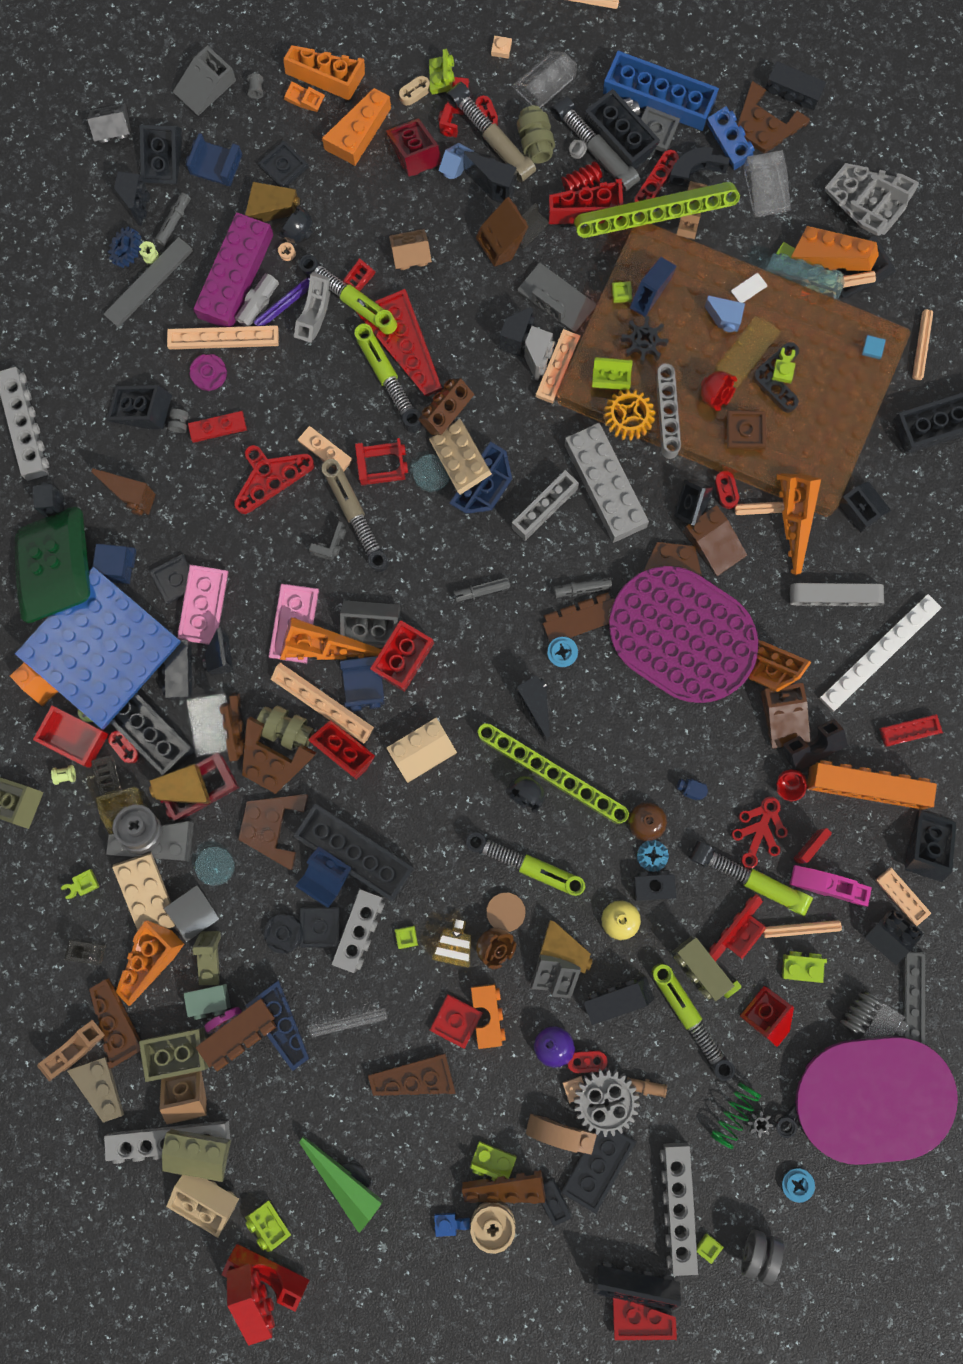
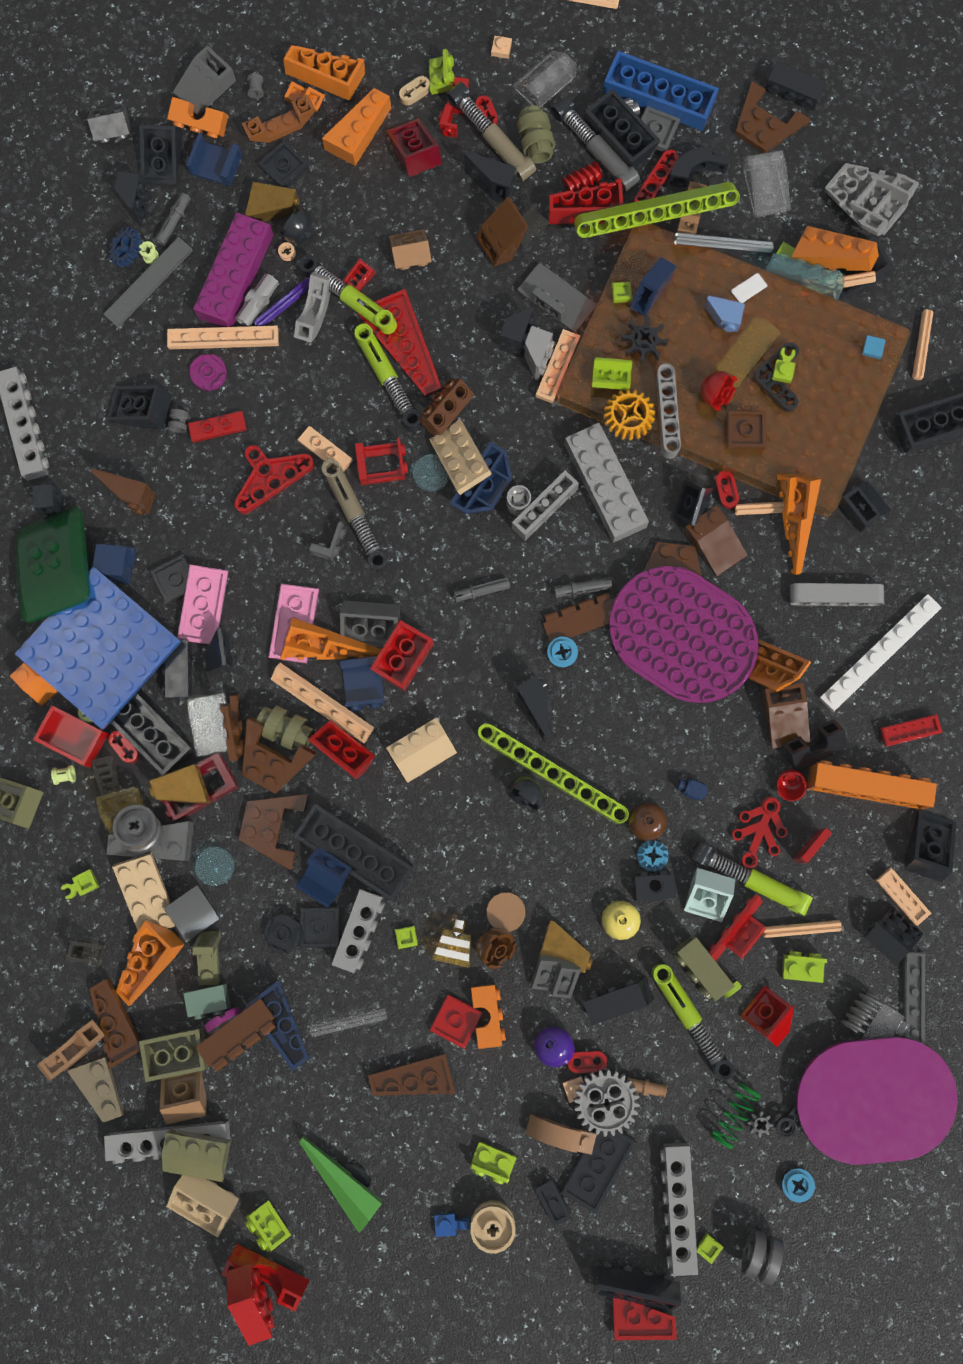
medium blue slope [439,143,474,179] -> none
reddish brown wing [462,1170,545,1204] -> none
piece [466,832,585,896] -> none
light grey plate [569,140,587,159] -> none
blue brick [707,106,755,170] -> none
dark pink slope [790,865,872,907] -> none
none -> orange arch [167,97,229,139]
none -> dark orange slope [242,94,315,143]
none -> light grey wheel [507,485,531,516]
none -> axle [672,232,774,253]
none -> light aqua slope [684,868,735,922]

